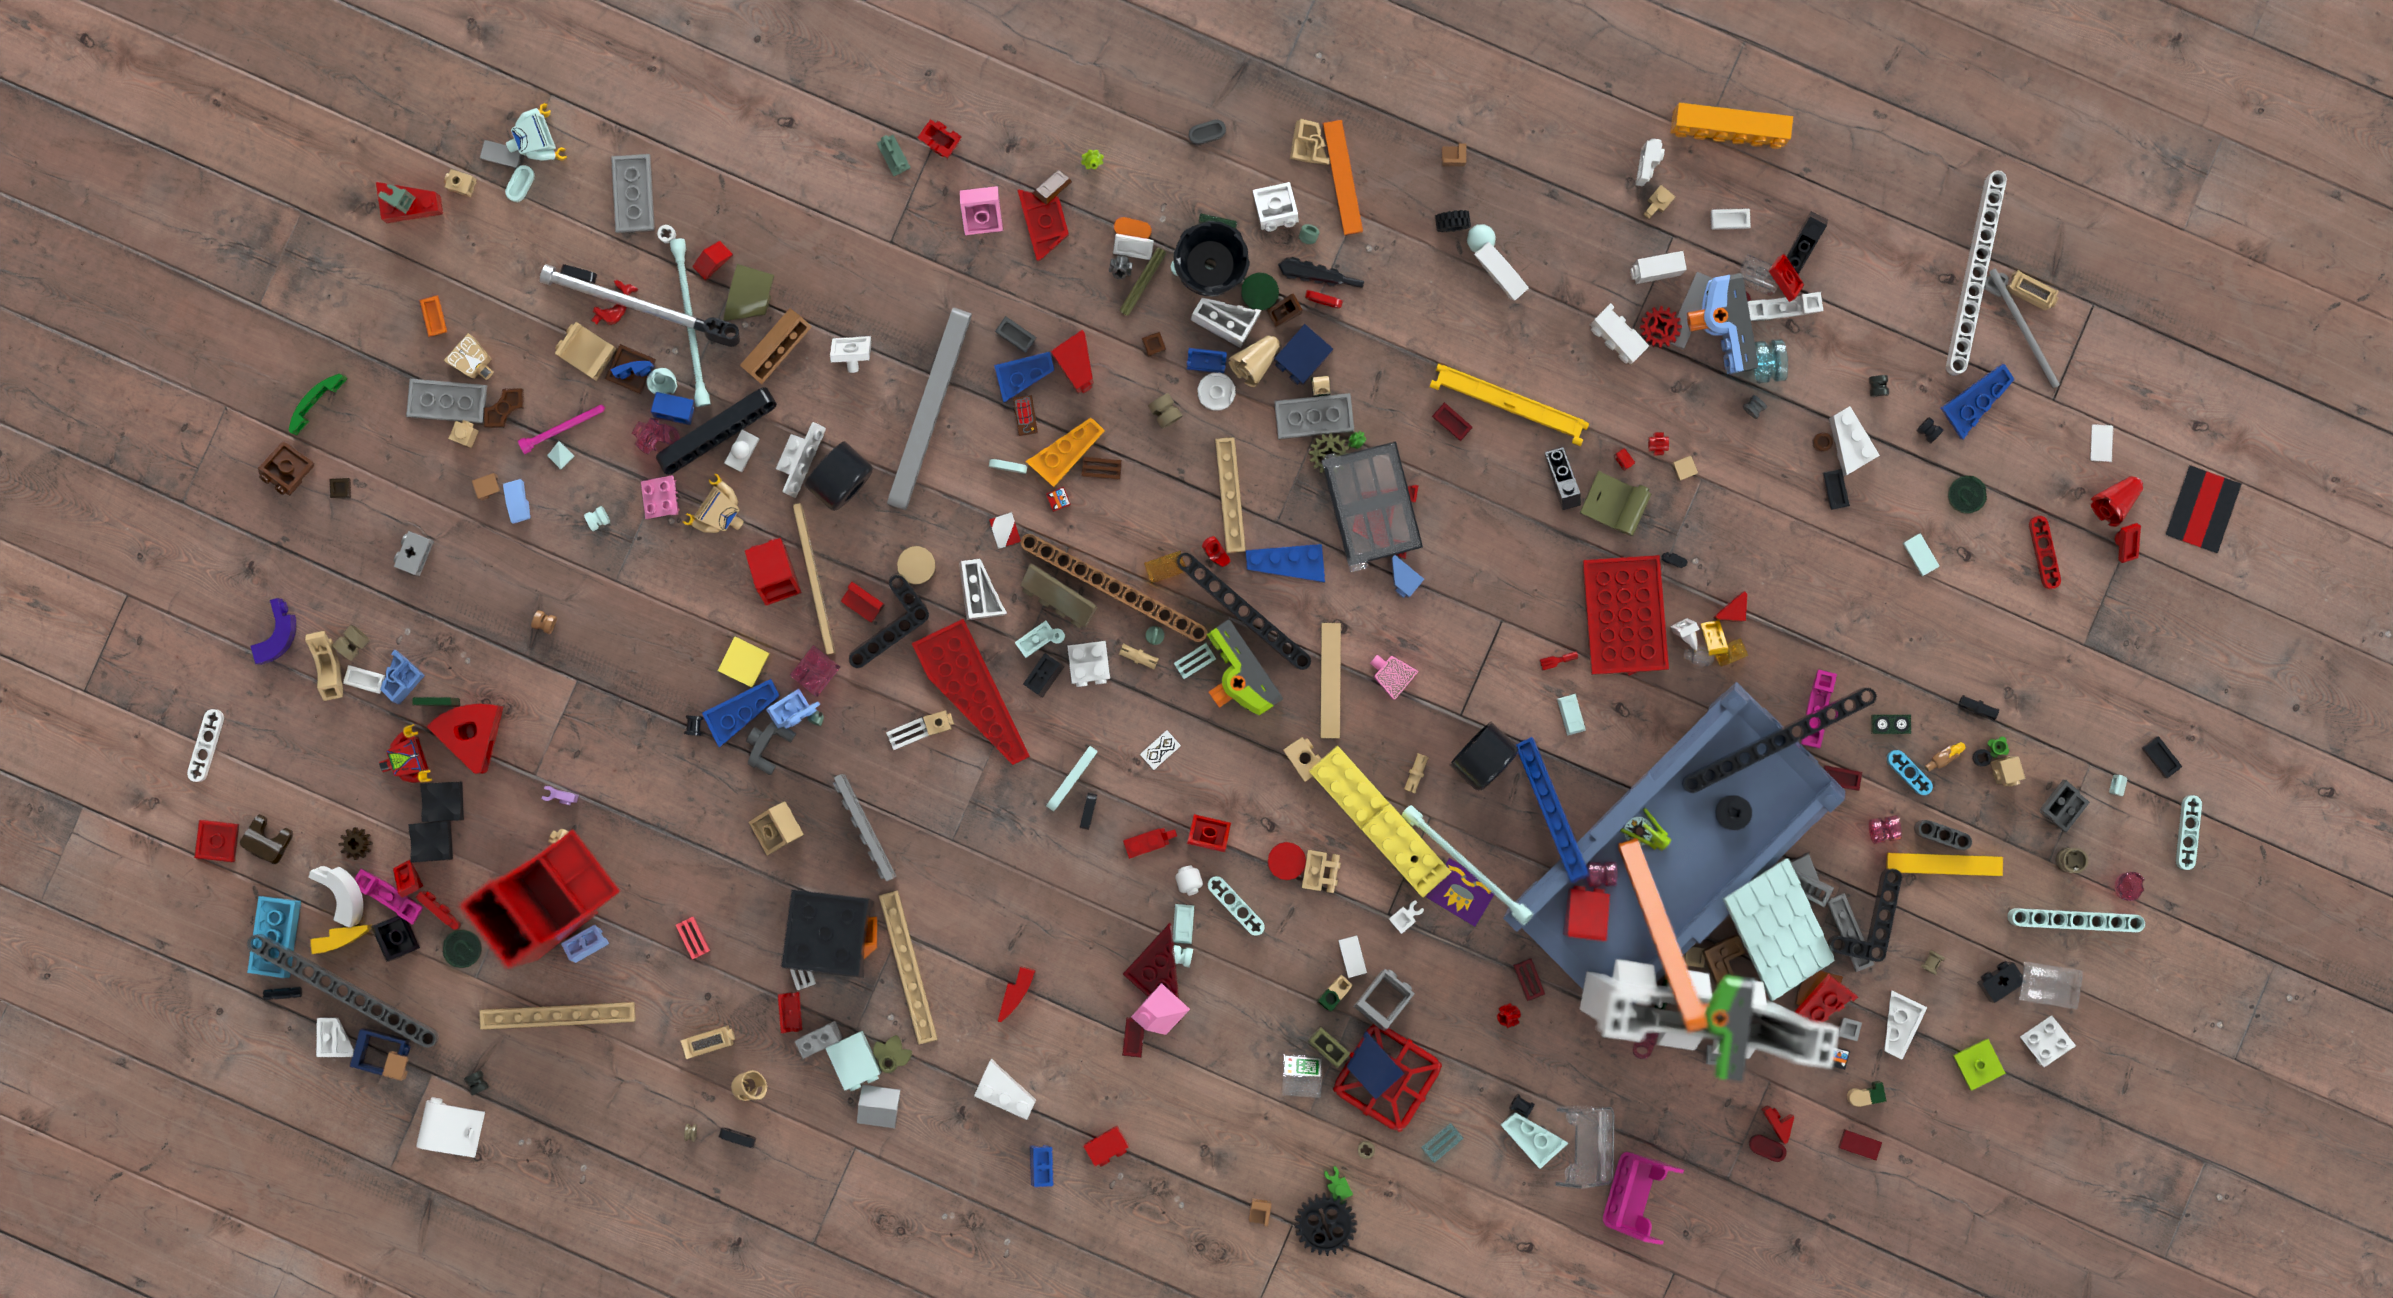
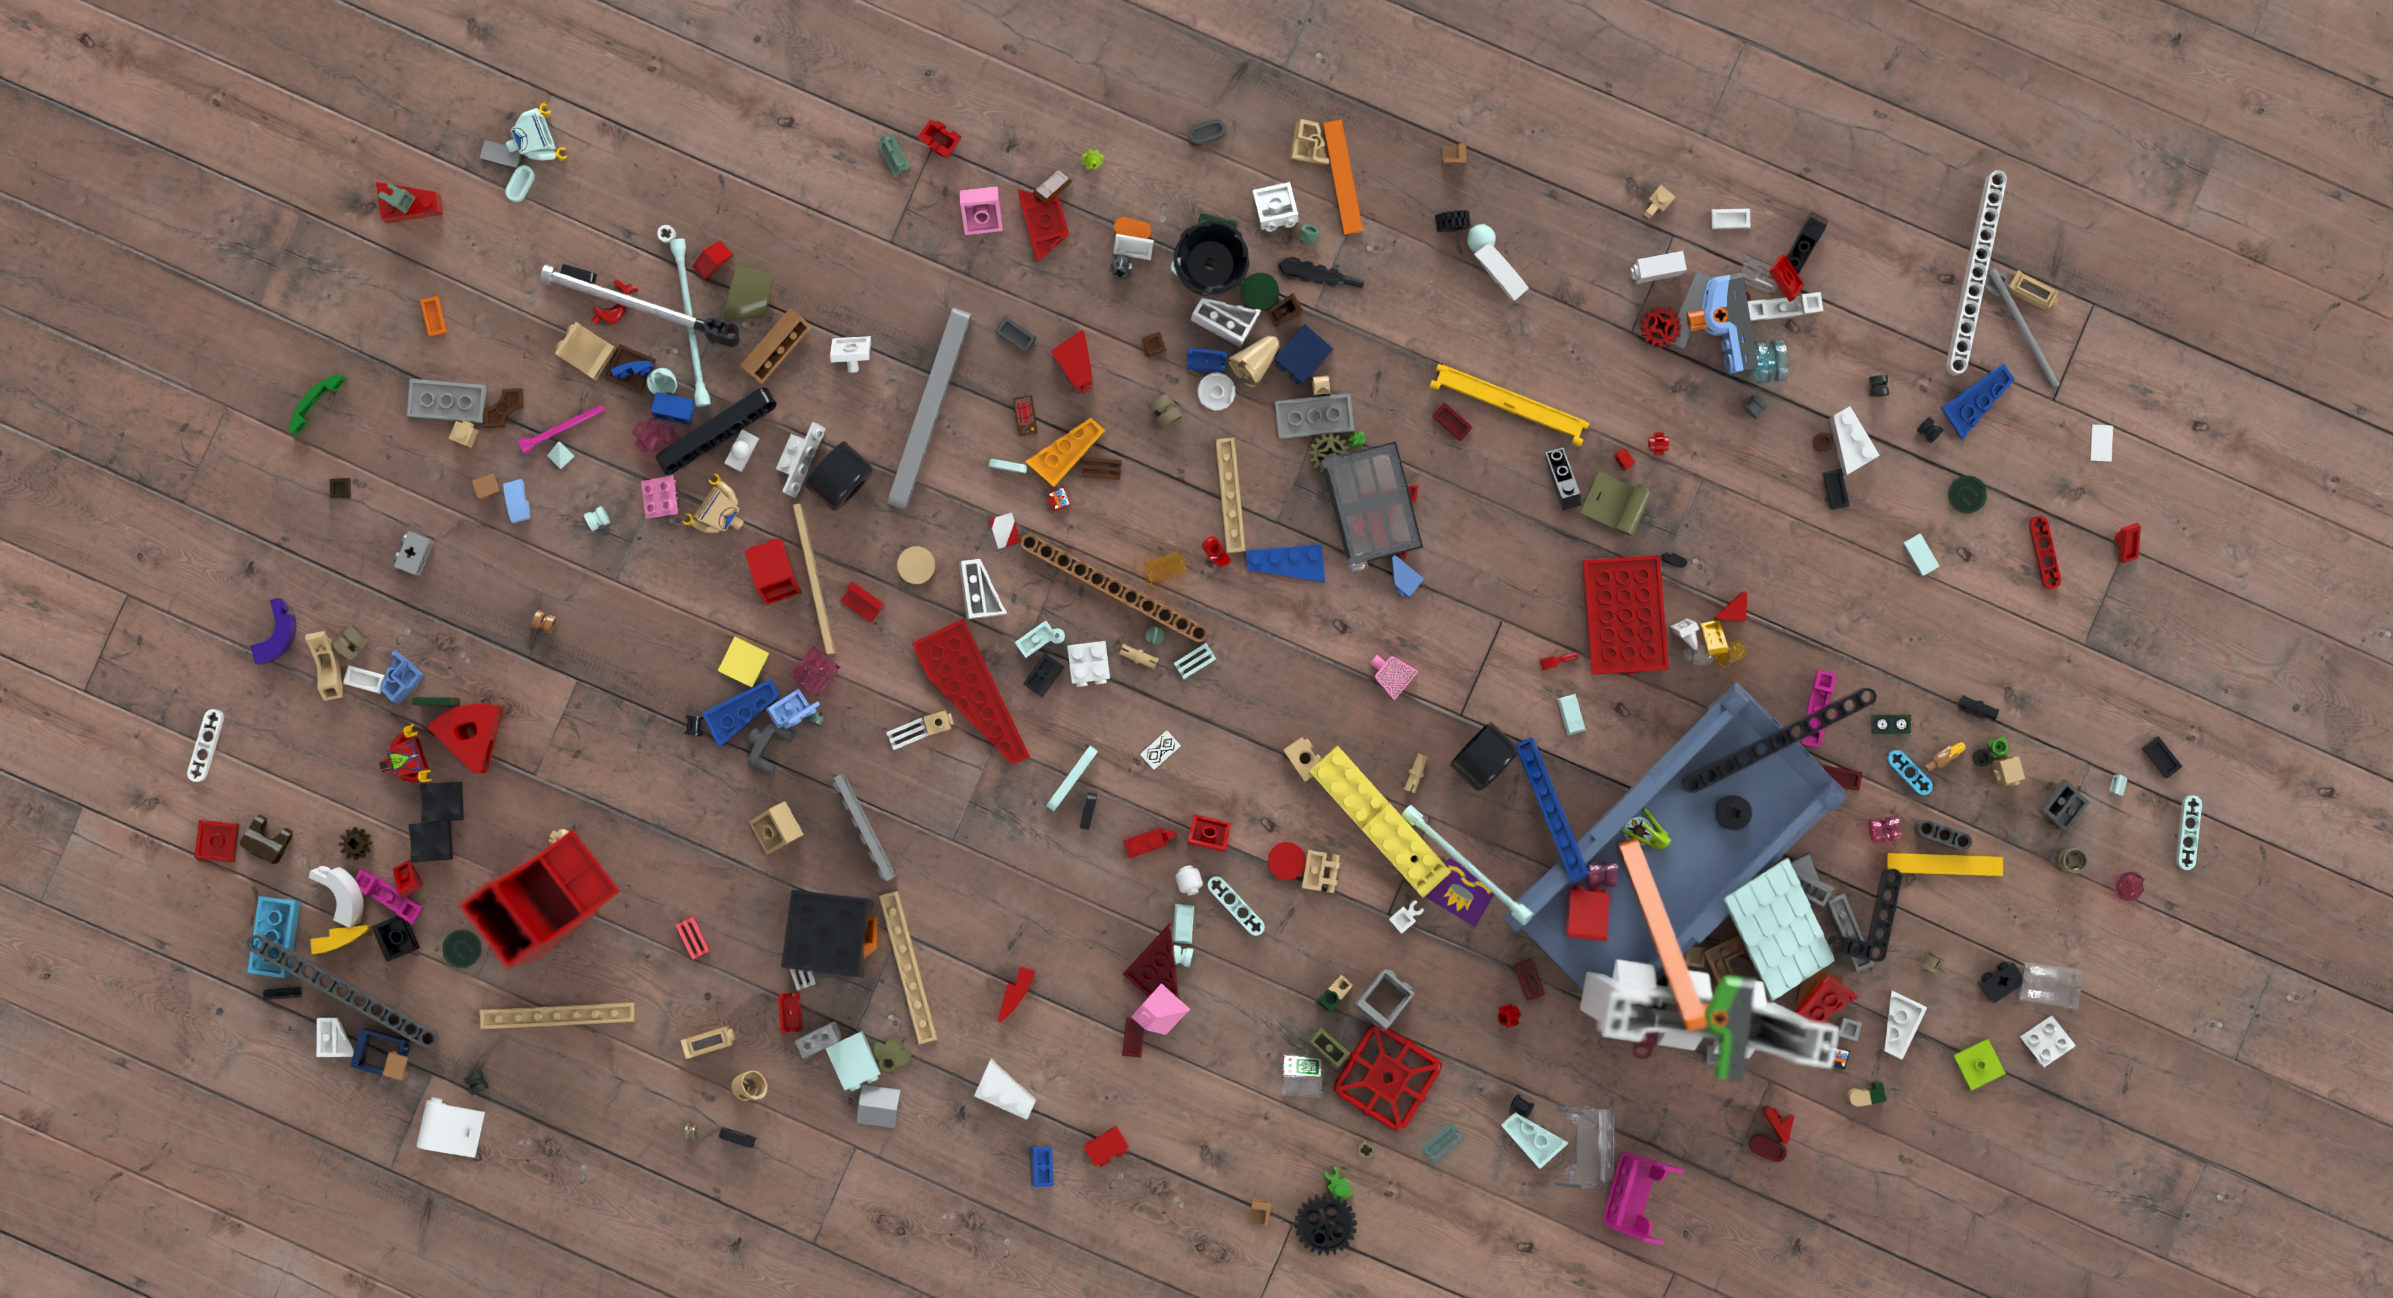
reddish brown plate [258,441,314,496] -> none
red hinge [415,891,461,930] -> none
tan brick [444,169,477,197] -> none
tan torso [444,333,493,380] -> none
lavender plate [542,786,579,805] -> none
light blue hinge [561,925,609,963] -> none
light grey tile [611,154,655,233] -> none
black beam [849,573,929,668] -> none
blue wing [994,351,1054,402] -> none
dark tan slope [1020,564,1098,629] -> none
olive axle [1120,248,1166,316] -> none
black beam [1176,553,1311,670] -> none
piece [1207,619,1283,715] -> none
red tile [1305,290,1343,309] -> none
tan tile [1320,623,1341,738] -> none
white tile [1338,935,1367,978] -> none
dark blue slope [1346,1031,1405,1099] -> none
white wedge [1590,303,1649,365] -> none
white plate [1636,139,1665,186] -> none
light orange brick [1670,103,1793,149] -> none
tan tile [1672,456,1698,481] -> none
dark red tile [1838,1129,1882,1161] -> none
light aqua beam [2007,908,2145,932] -> none
red cone [2090,476,2144,527] -> none
black sticker [2165,465,2242,554] -> none

